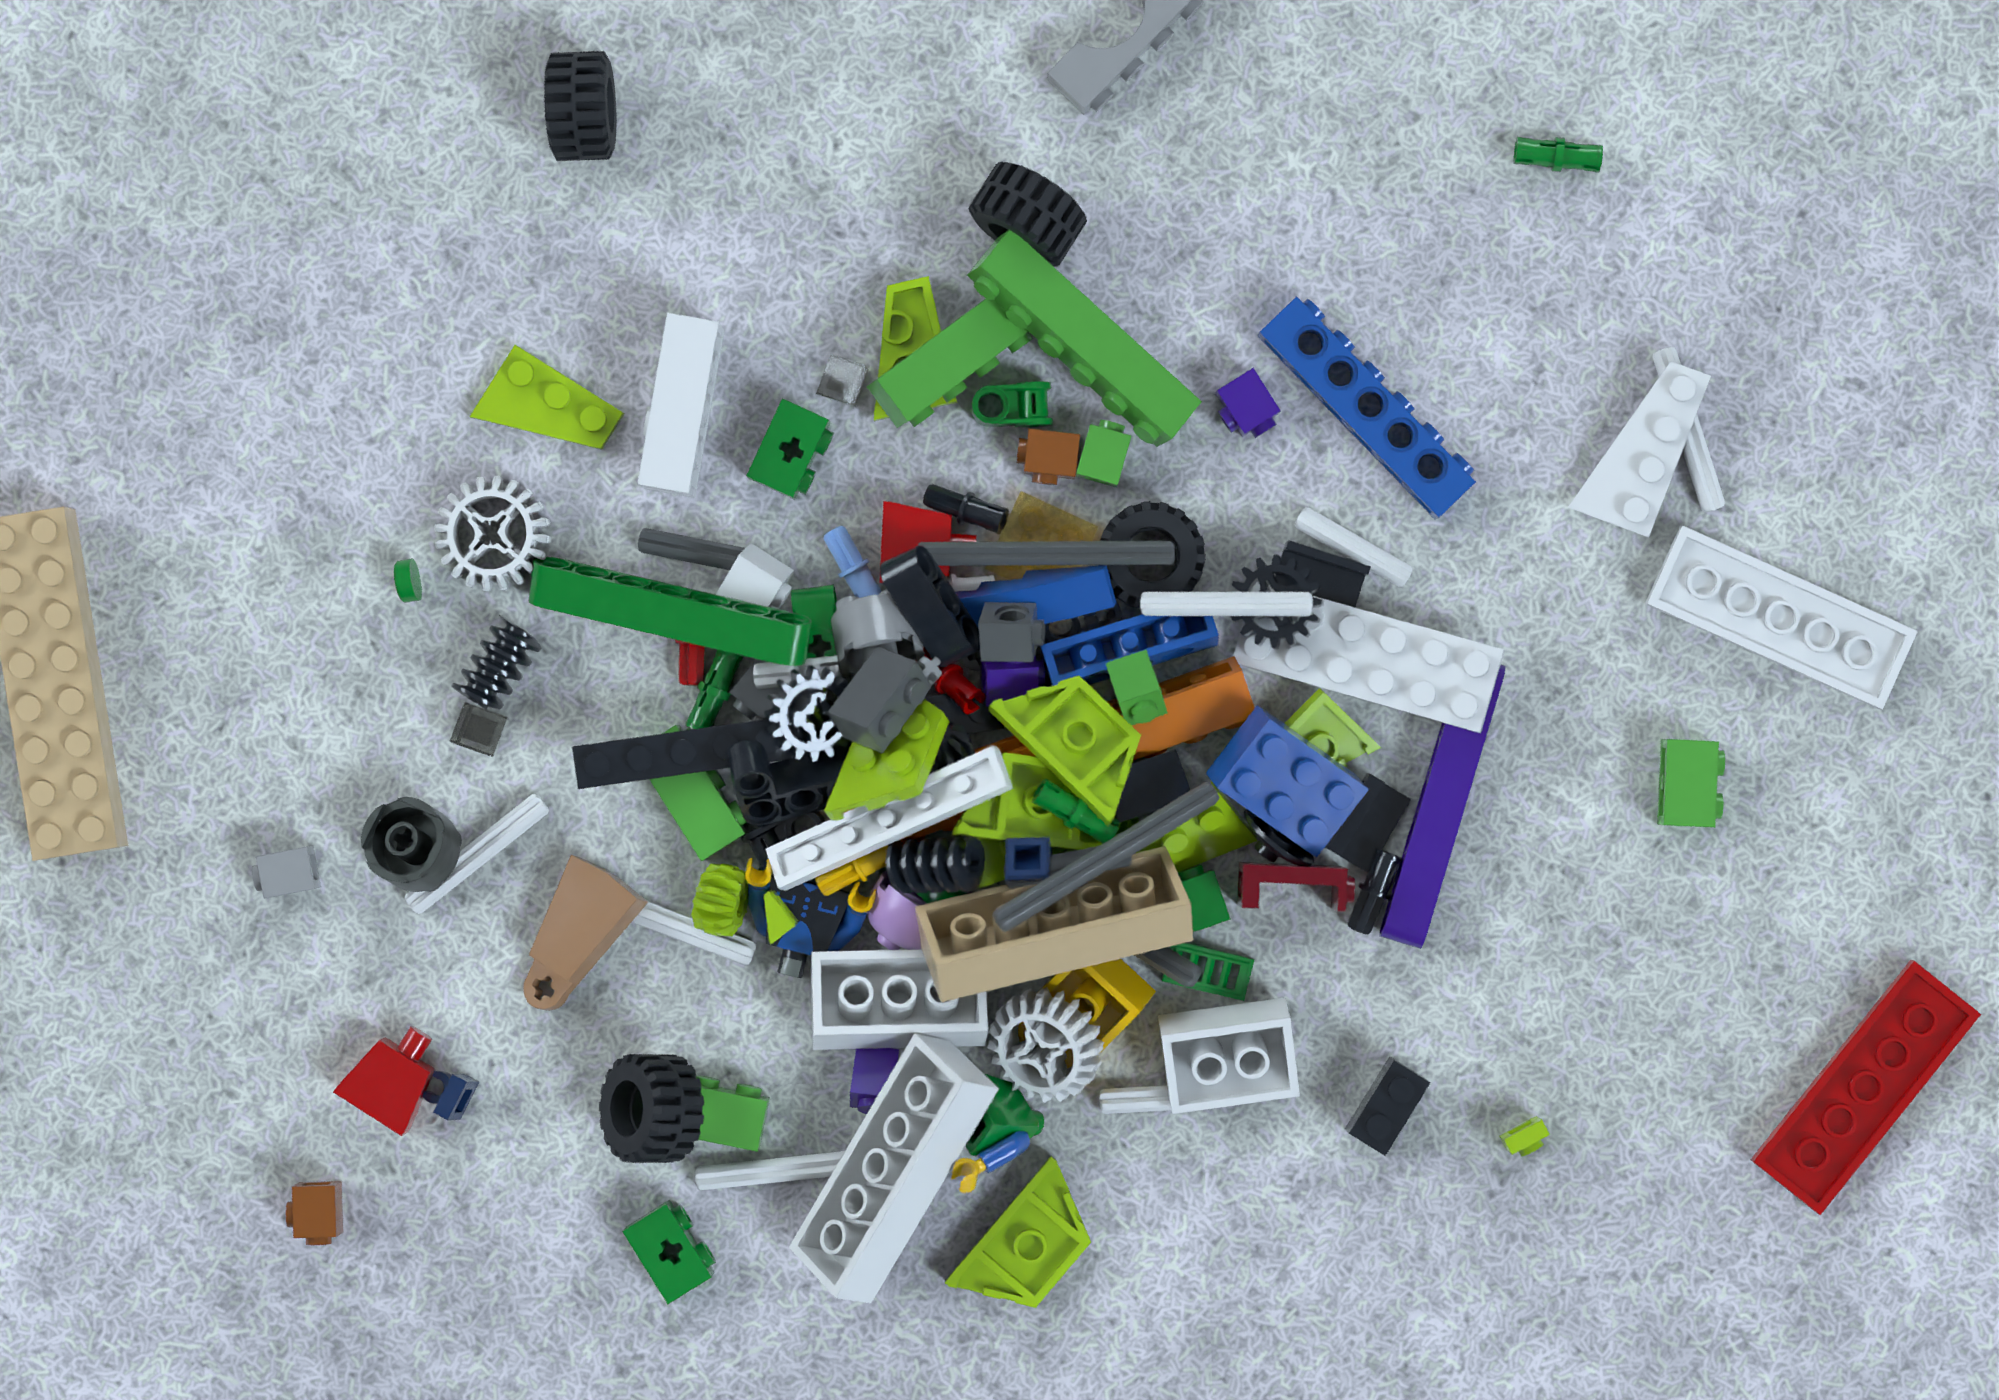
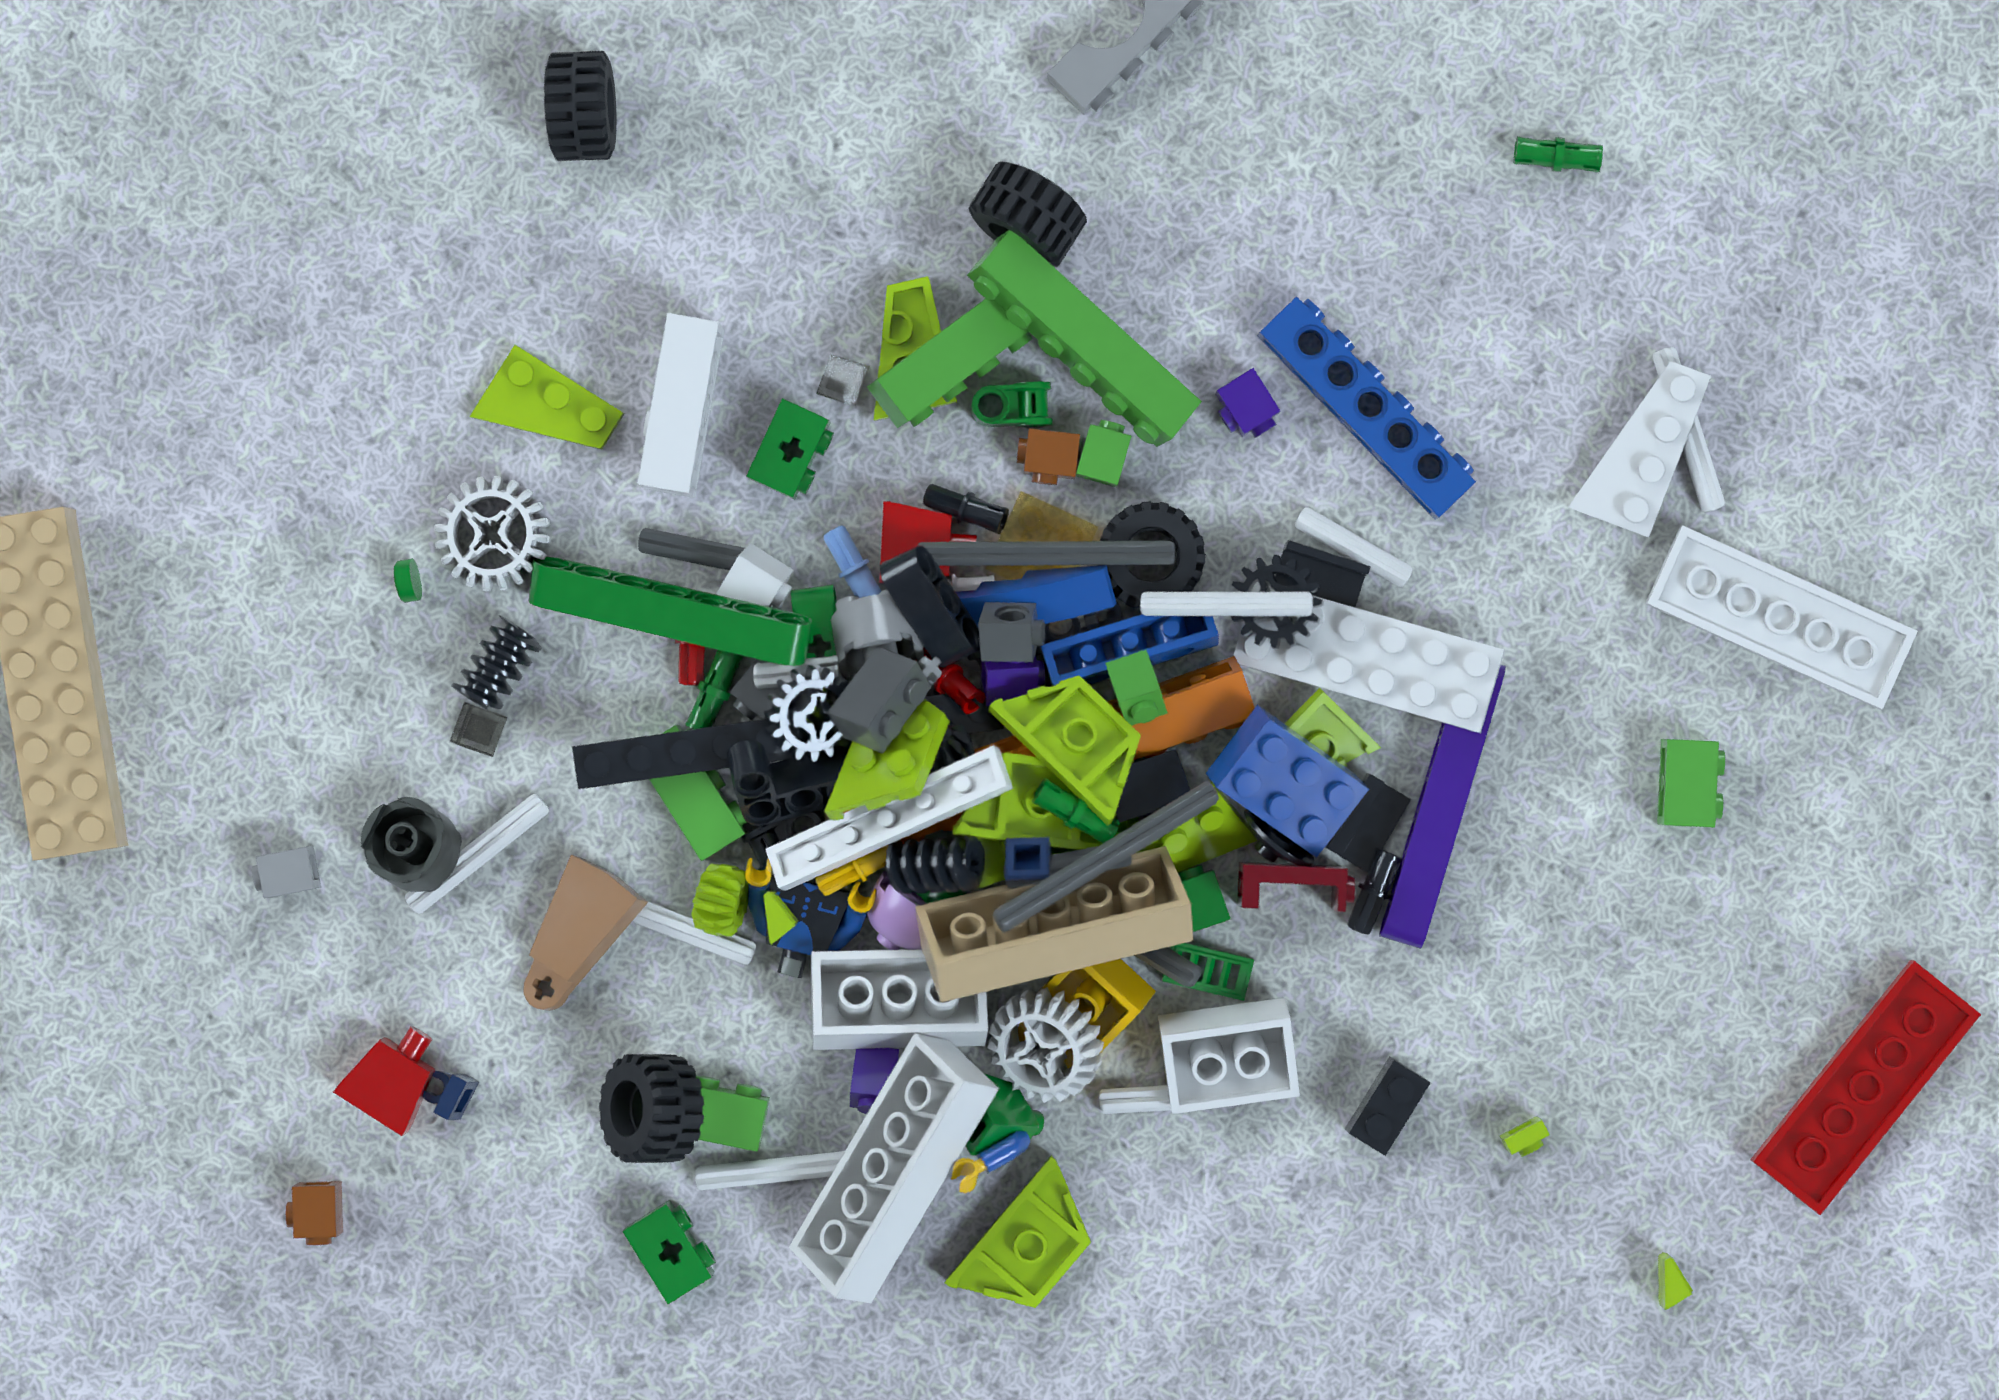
none -> lime slope [1658,1252,1693,1310]

